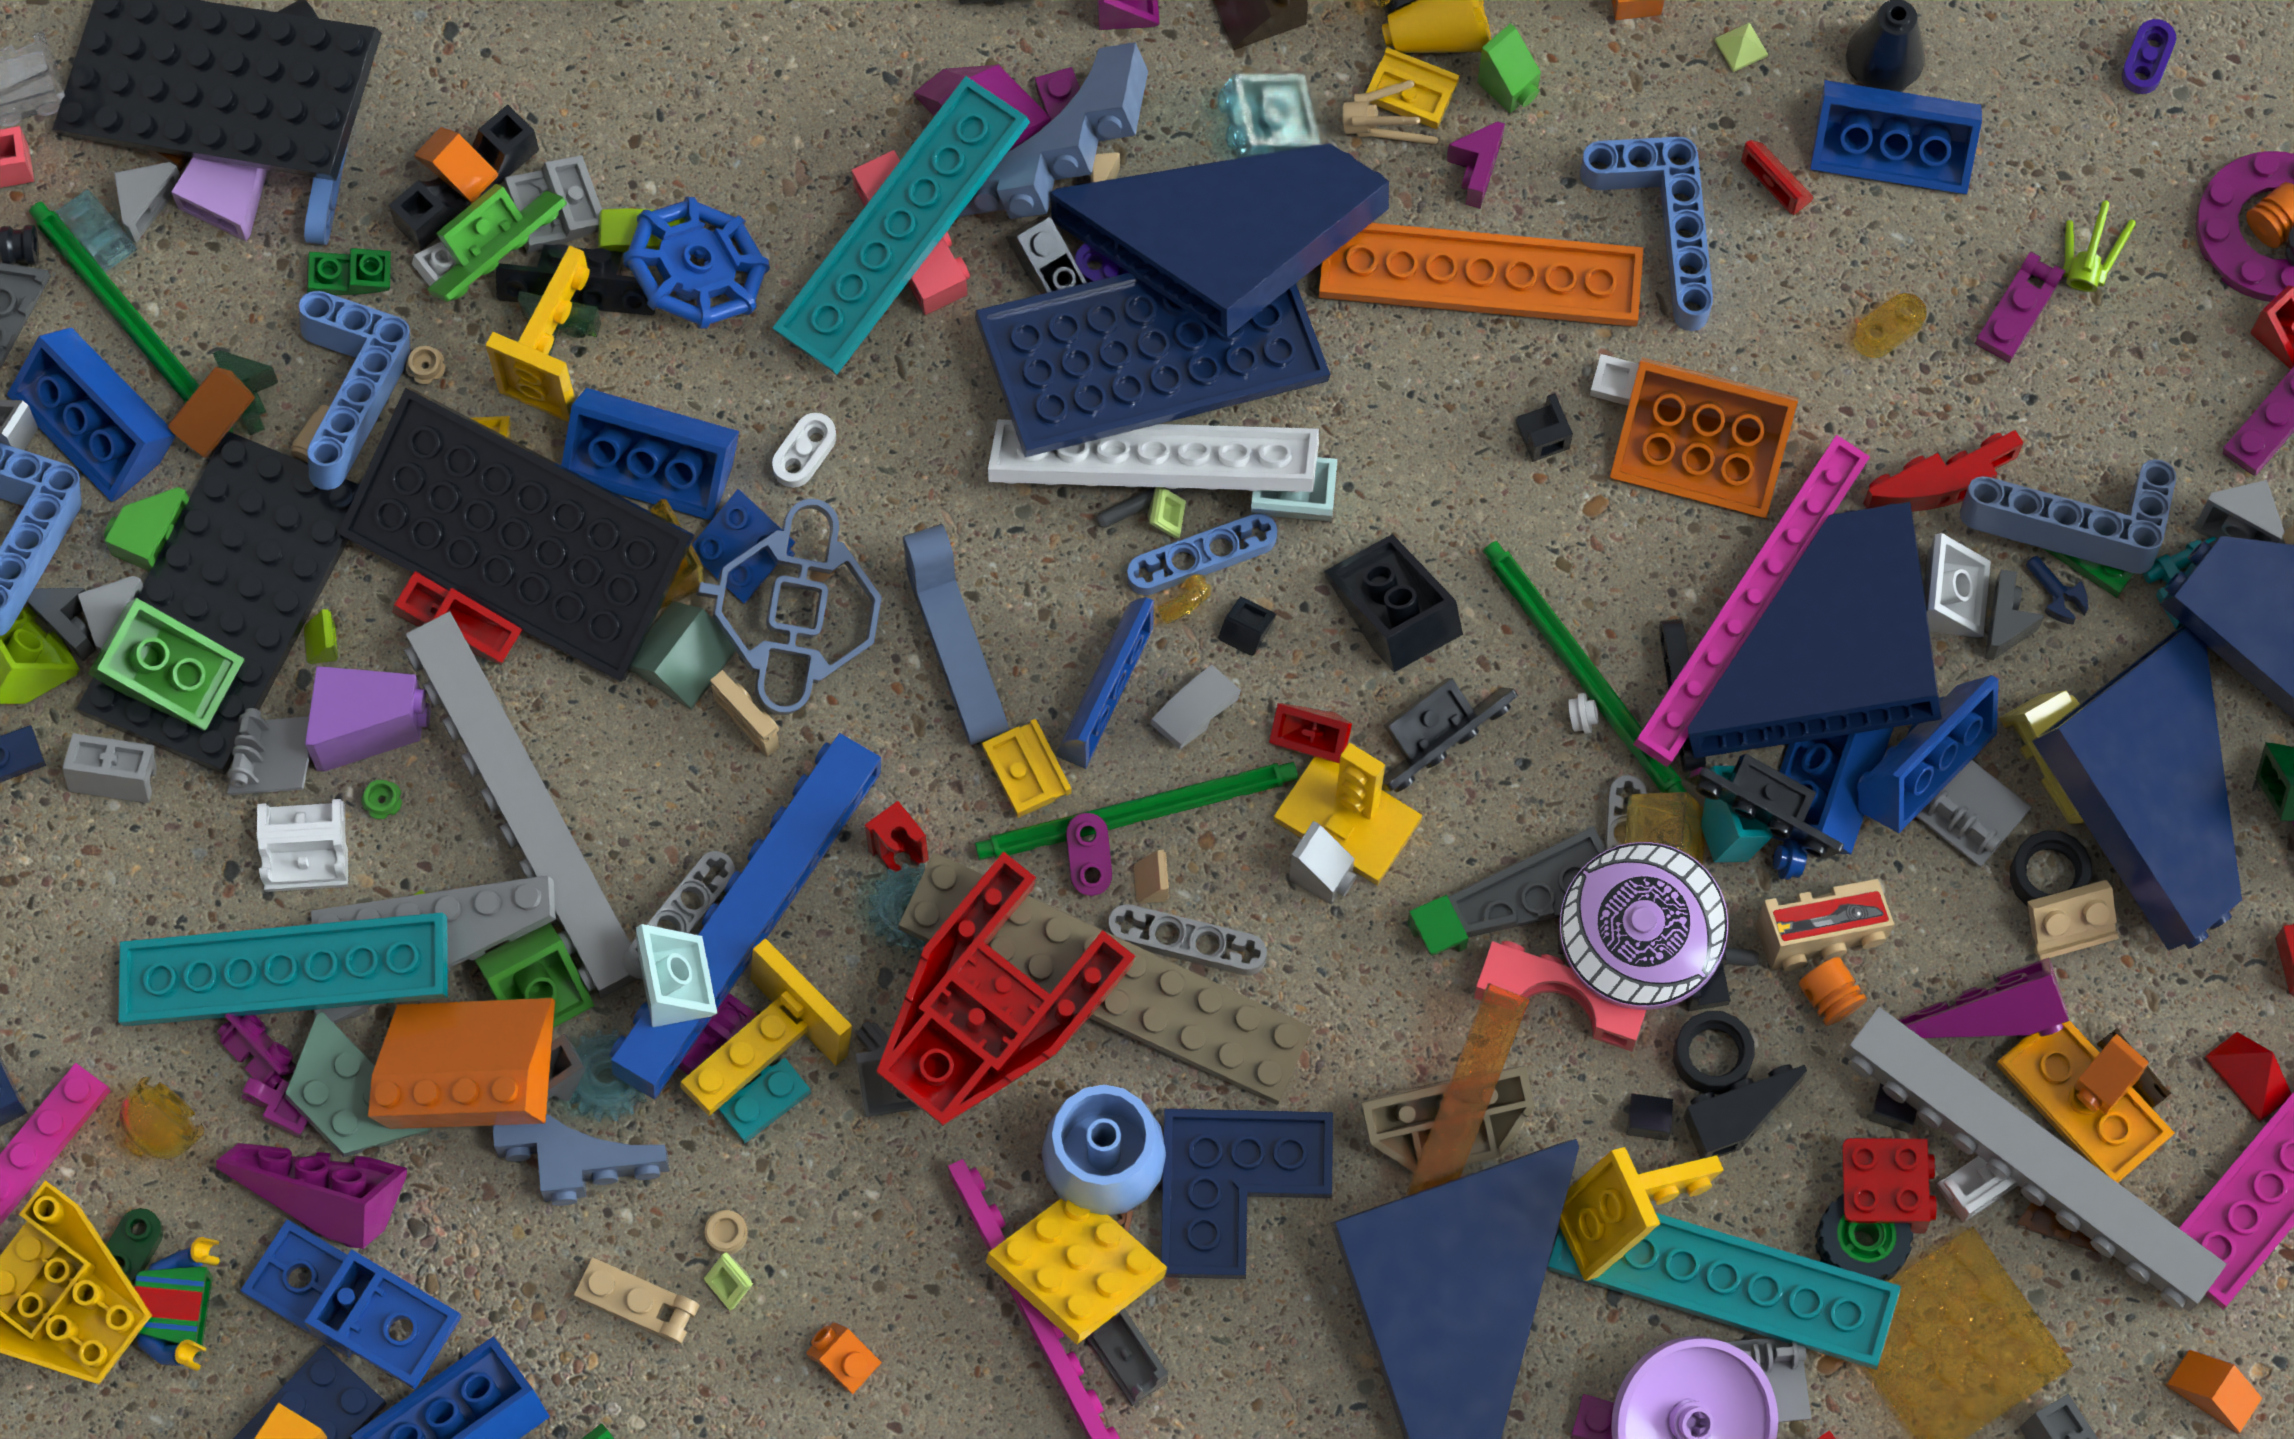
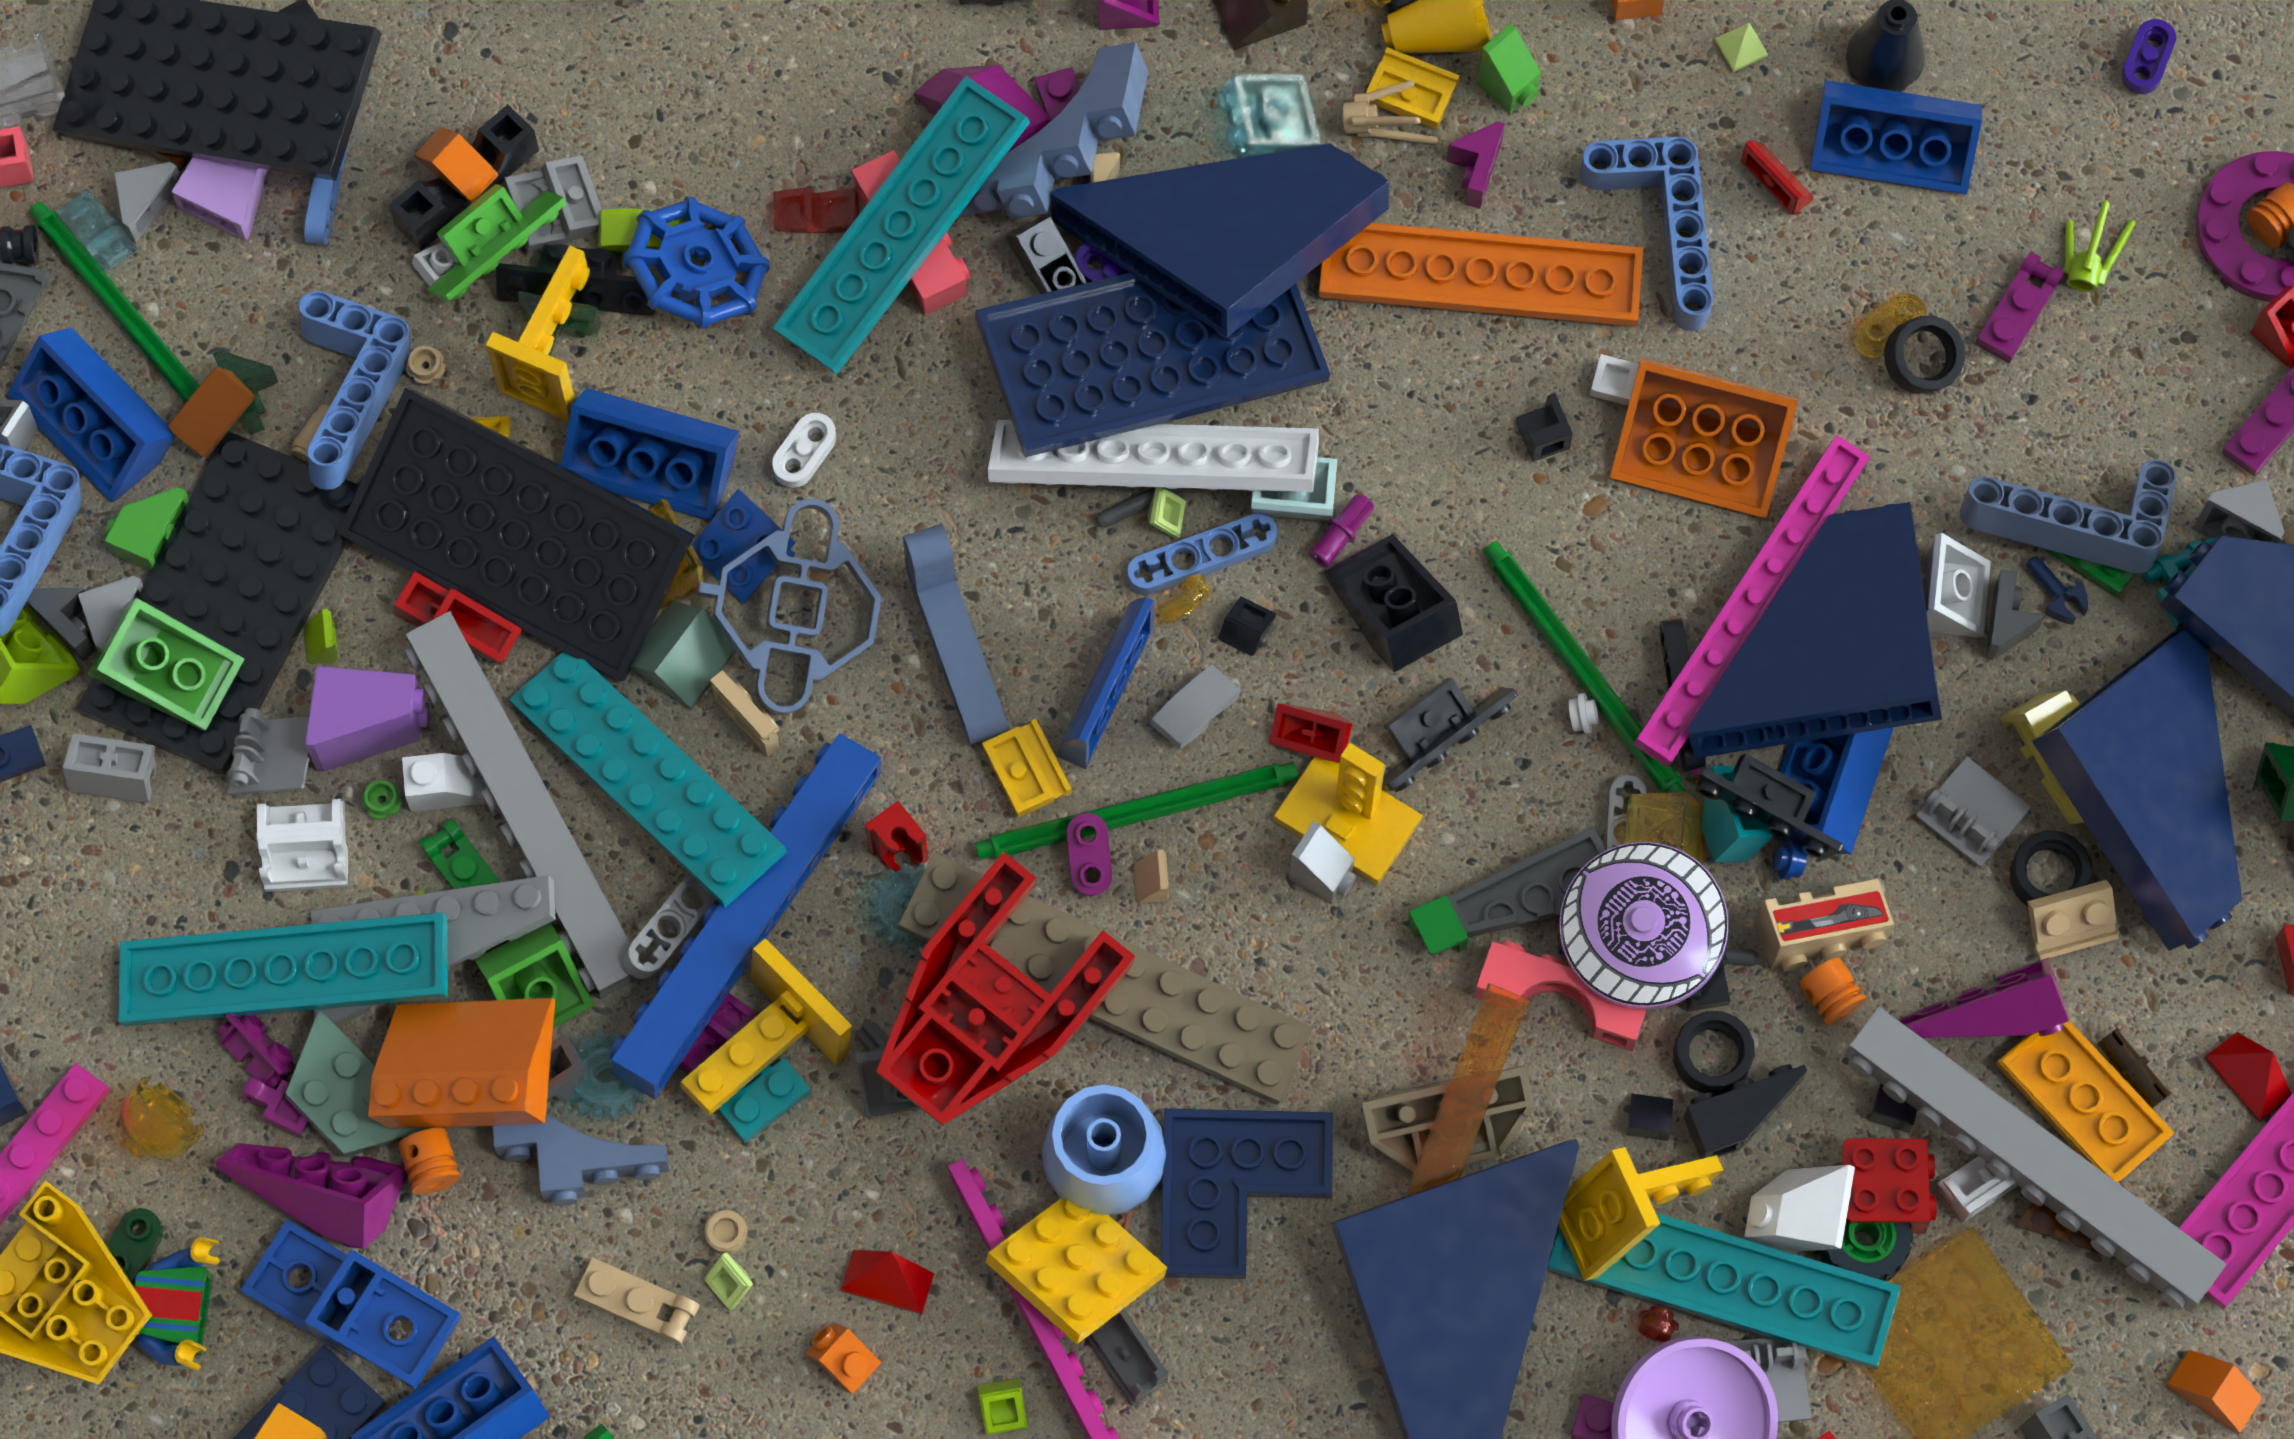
green slope [306,248,391,295] -> none
light aqua slope [636,924,717,1027] -> none
light grey beam [1109,904,1267,975] -> none
blue slope [1857,675,1999,833] -> none
red slope [1863,430,2024,512] -> none
orange slope [2074,1034,2149,1115] -> none
none -> orange piece [398,1128,461,1195]
none -> white slope [402,753,486,812]
none -> green plate [418,818,500,889]
none -> teal plate [509,652,787,908]
none -> clear red slope [774,187,859,233]
none -> red slope [841,1250,935,1315]
none -> lime slope [977,1378,1028,1435]
none -> magenta axle [1308,494,1374,568]
none -> clear red plate [1638,1306,1679,1342]
none -> white slope [1744,1165,1855,1252]
none -> black tyre [1884,316,1965,394]

